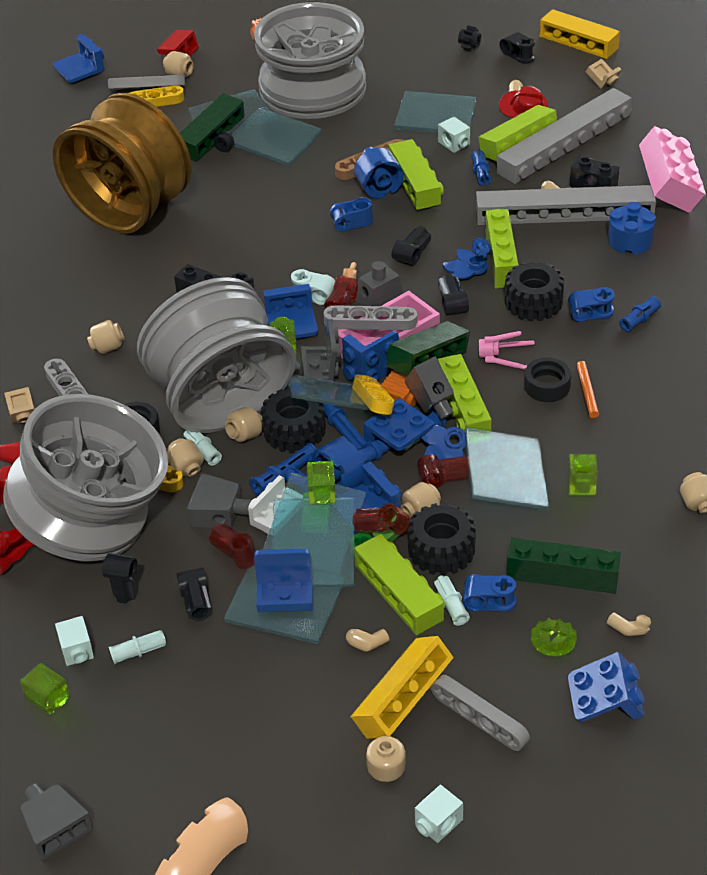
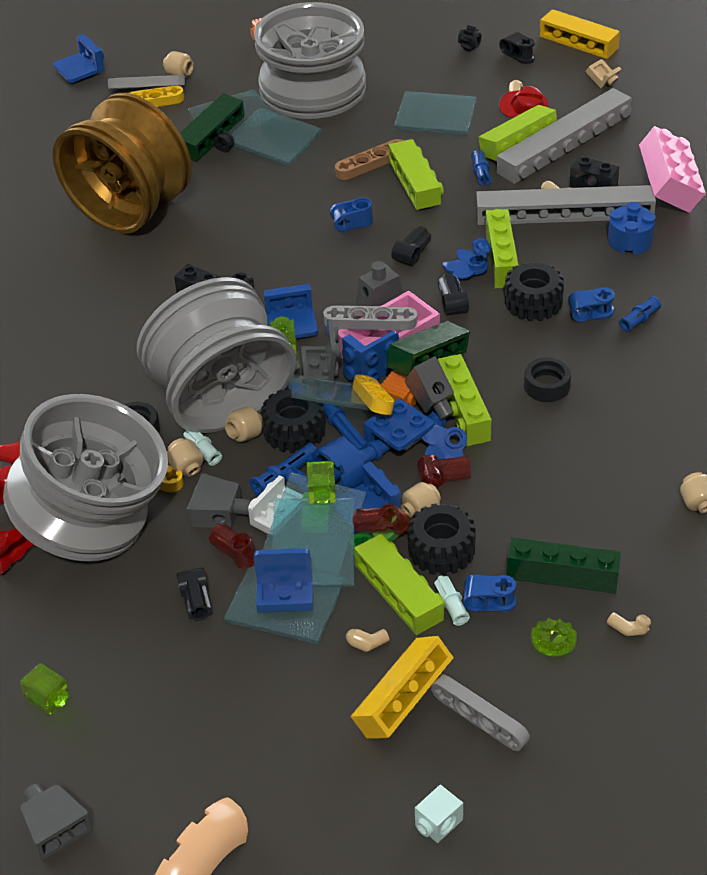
tan bracket [4,387,35,423] -> none
light grey beam [44,359,88,396] -> none
light aqua brick [55,616,94,666] -> none
tan head [87,320,124,355] -> none
black piece [102,553,138,604] -> none
light aqua axle [109,630,166,664] -> none
red hinge [157,30,199,56] -> none
light aqua piece [291,269,337,305] -> none
clear red piece [324,275,358,309] -> none
light nougat hand [342,262,357,284] -> none
blue brick [353,147,404,198] -> none
tan head [366,736,406,782] -> none
light aqua brick [438,117,470,153] -> none
clear light blue piece [464,427,549,510] -> none
bright pink plant [479,331,535,370] -> none
clear neon green brick [568,454,597,495] -> none
blue bracket [568,652,645,722] -> none
orange bar [576,361,599,418] -> none

